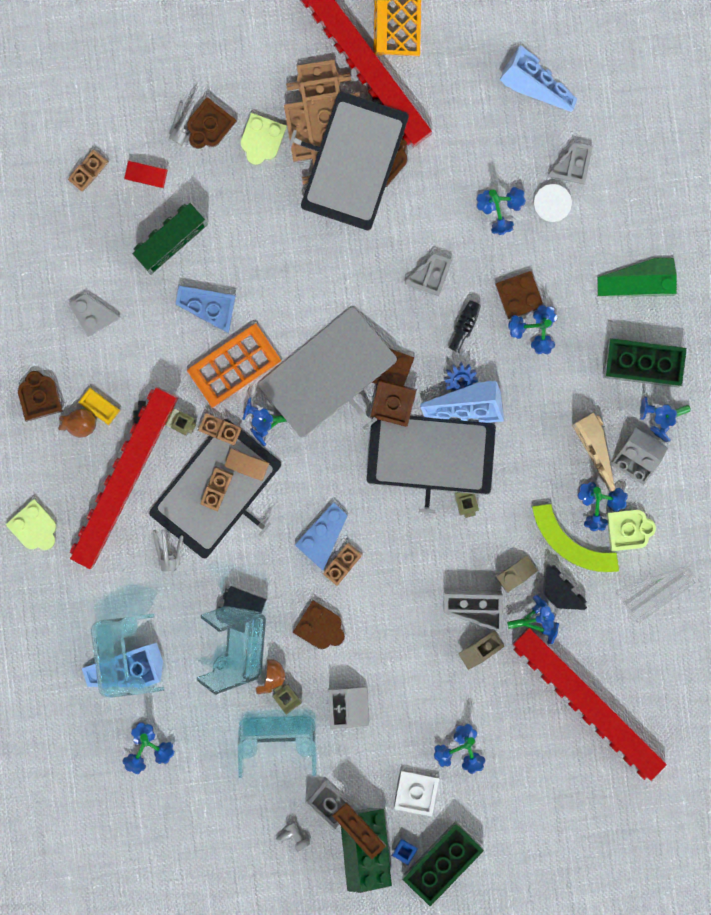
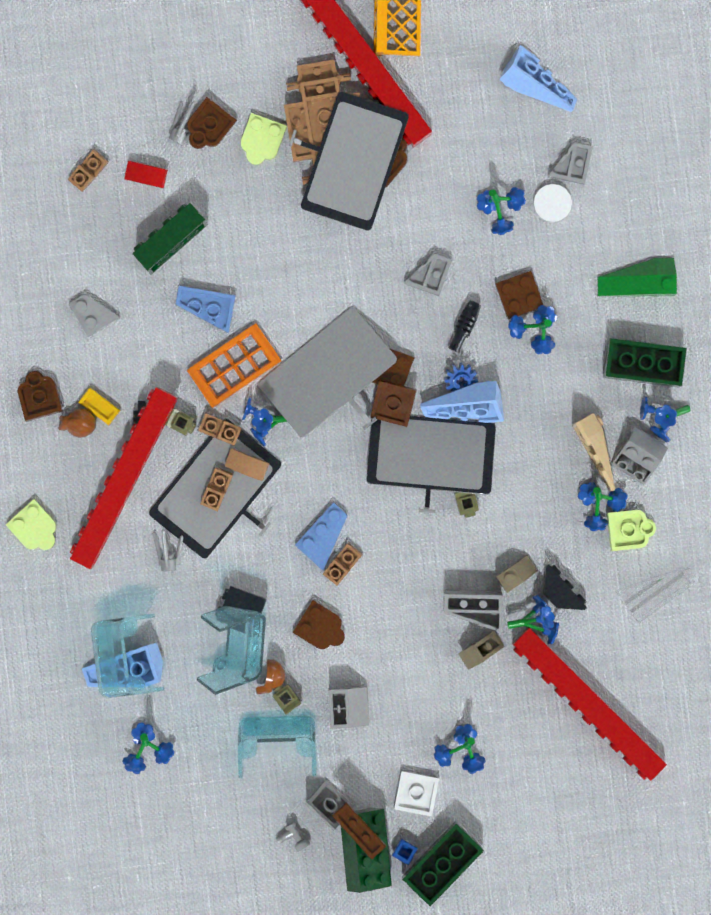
lime tile [532,504,619,572] -> none

